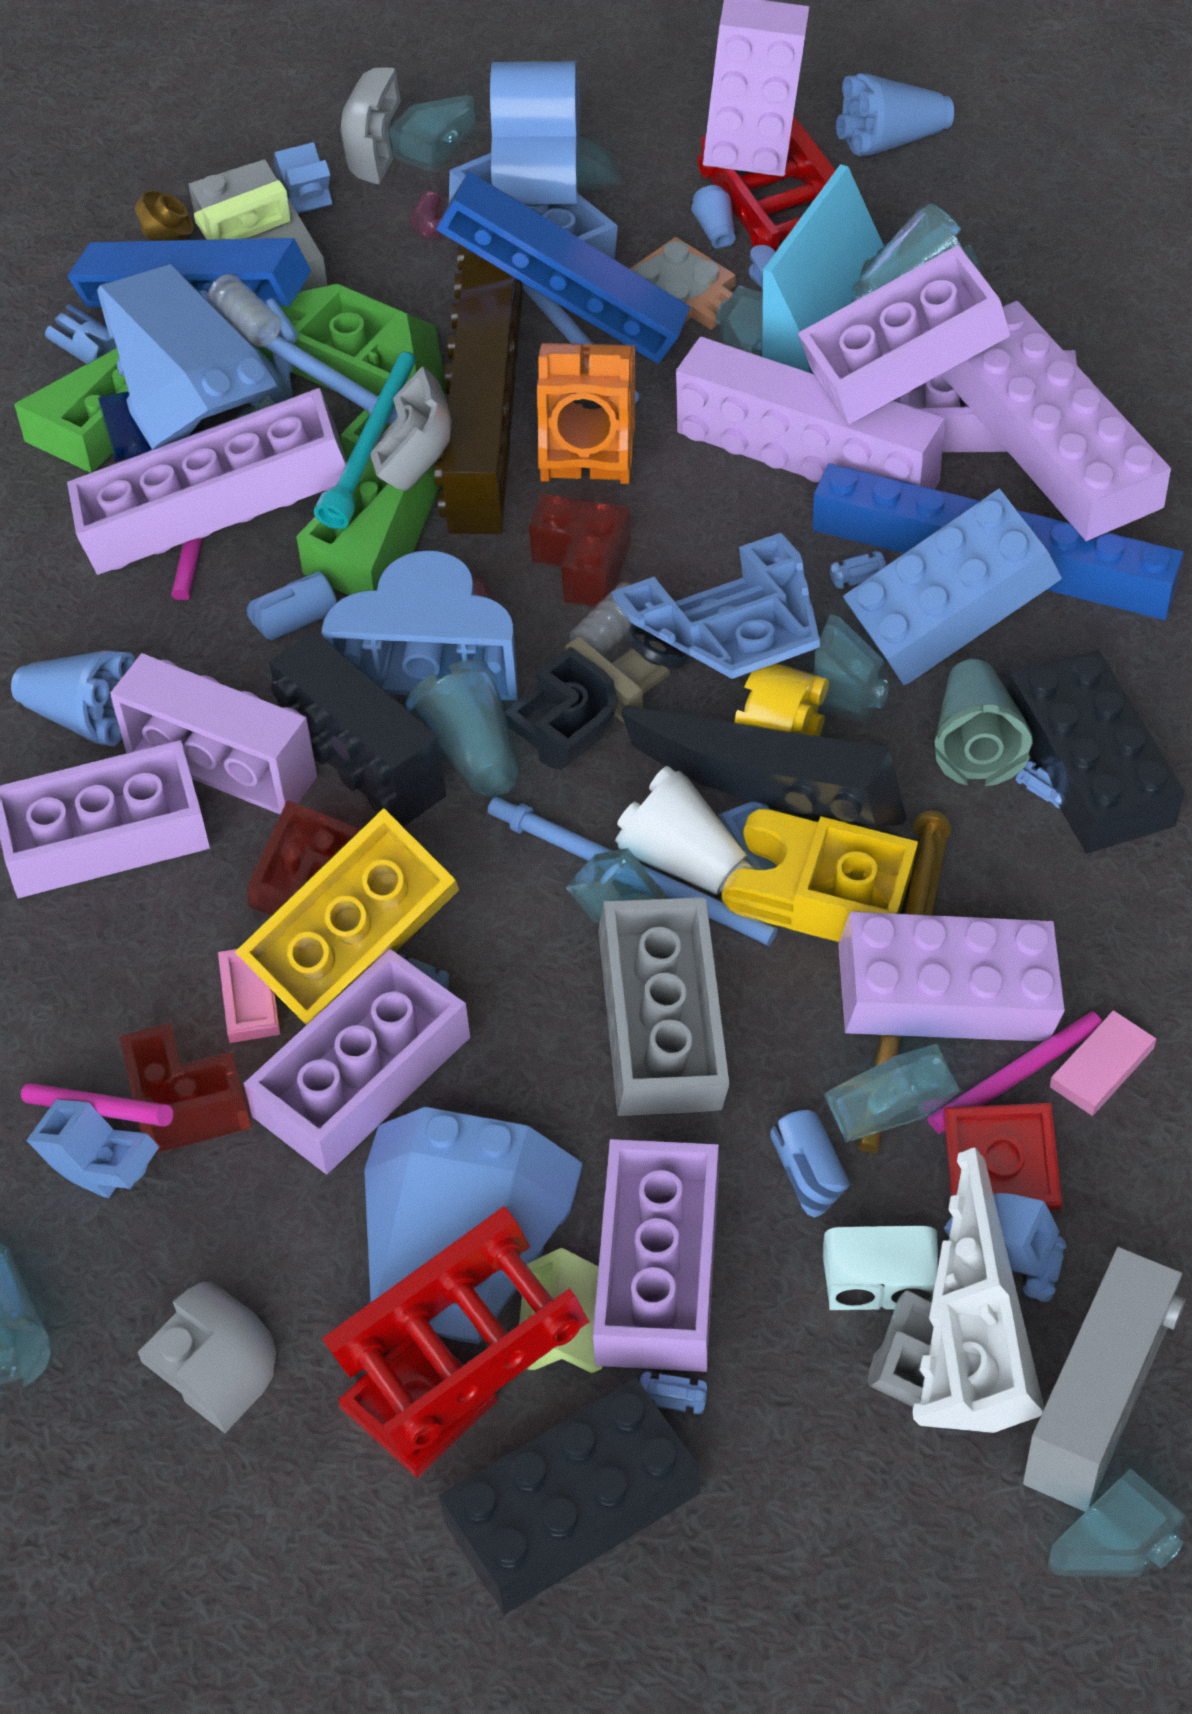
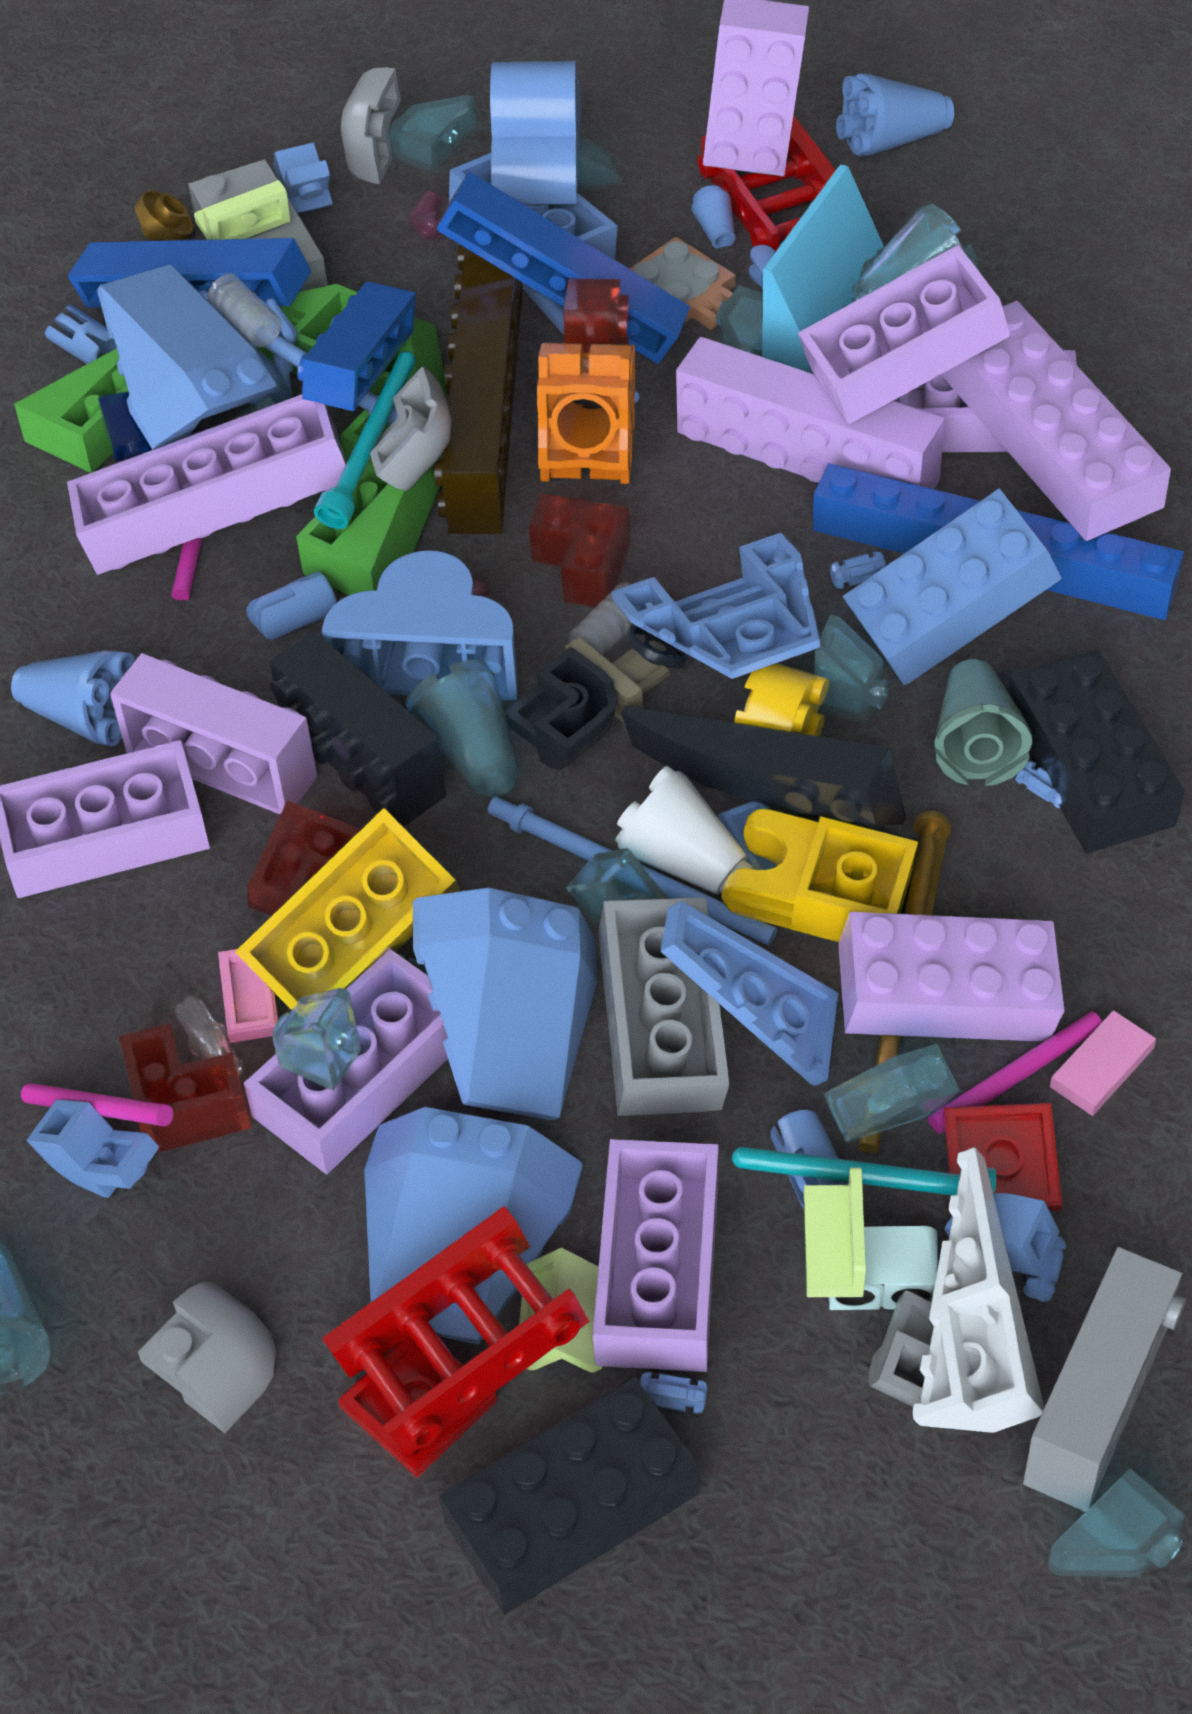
none -> clear axle [175,996,243,1085]
none -> clear light blue slope [272,988,361,1091]
none -> blue brick [298,281,416,411]
none -> medium blue wedge [412,888,597,1120]
none -> clear red brick [563,279,629,353]
none -> medium blue wing [661,901,838,1085]
none -> teal piece [732,1147,996,1196]
none -> yellowish green panel [804,1168,866,1297]

